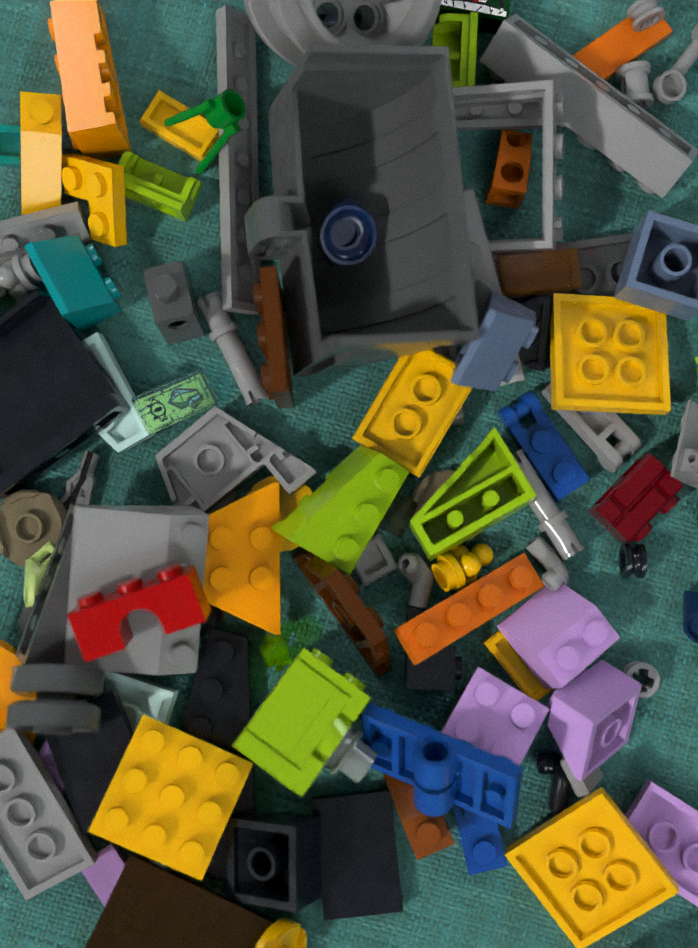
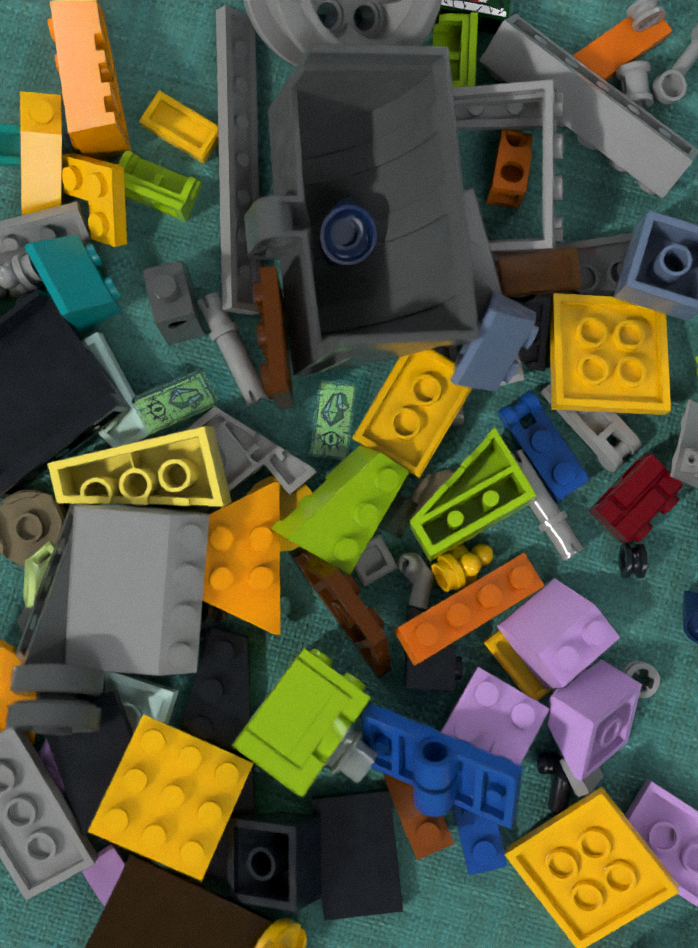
red arch [67,563,211,662] -> none
green plant [164,89,246,174] -> none
clear neon green plate [259,634,291,673] -> none
light grey arm [525,534,569,591] -> none
none -> light yellow wedge [47,426,232,507]
none -> clear light blue tile [310,379,357,460]

